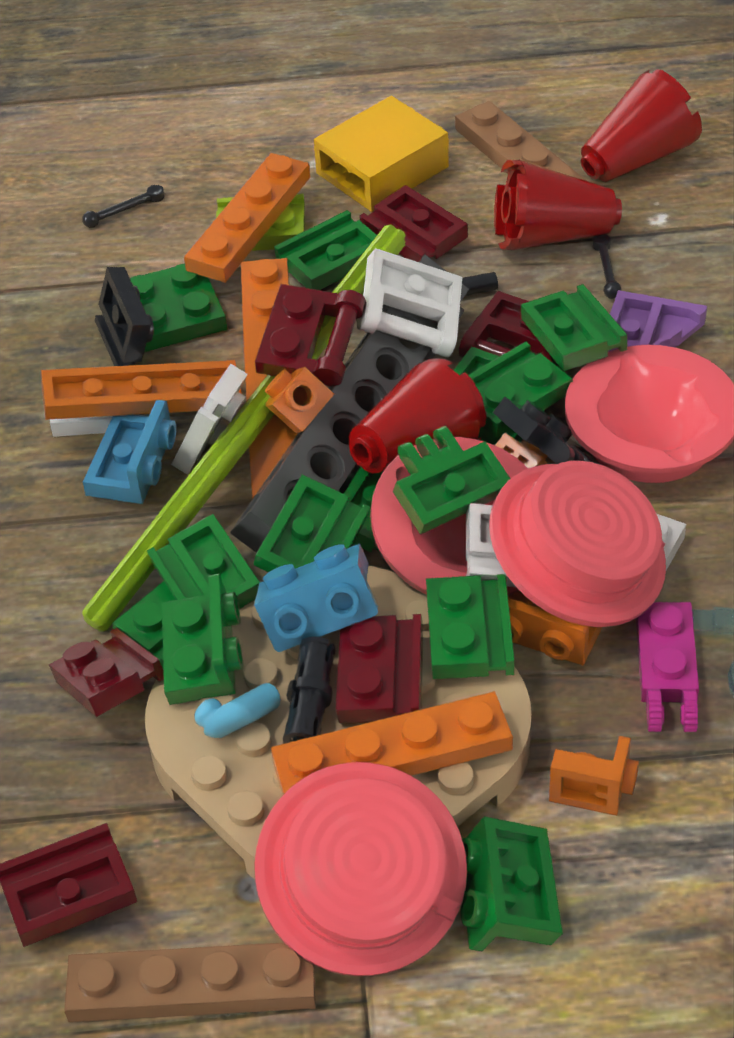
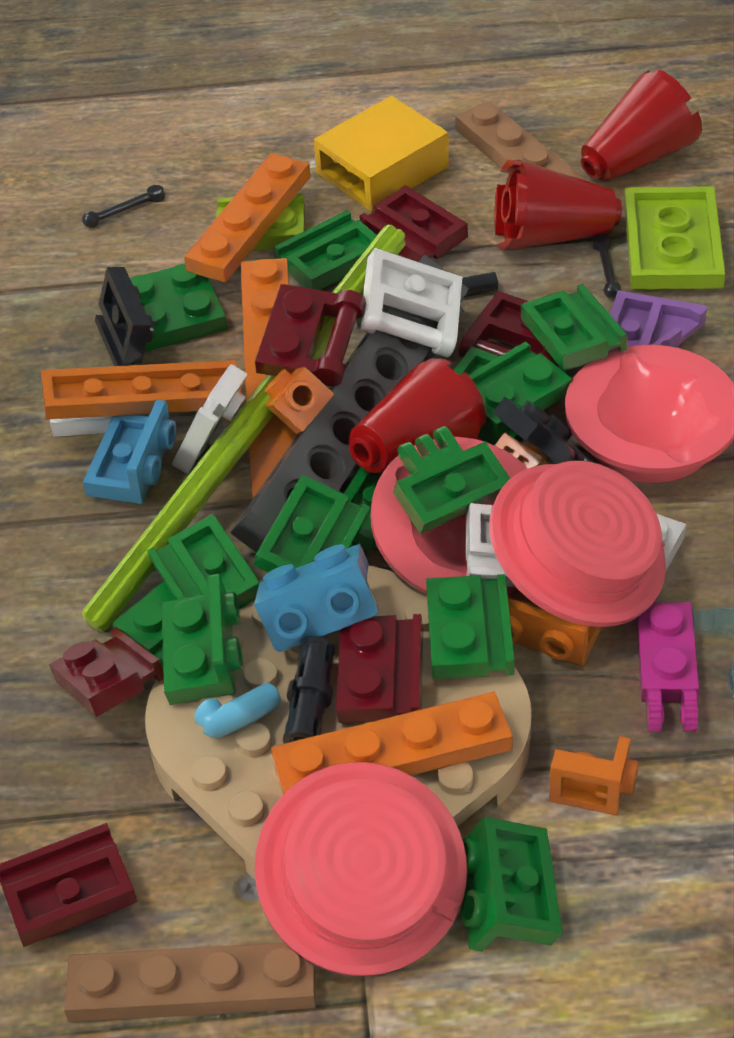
none -> lime plate [624,186,725,290]

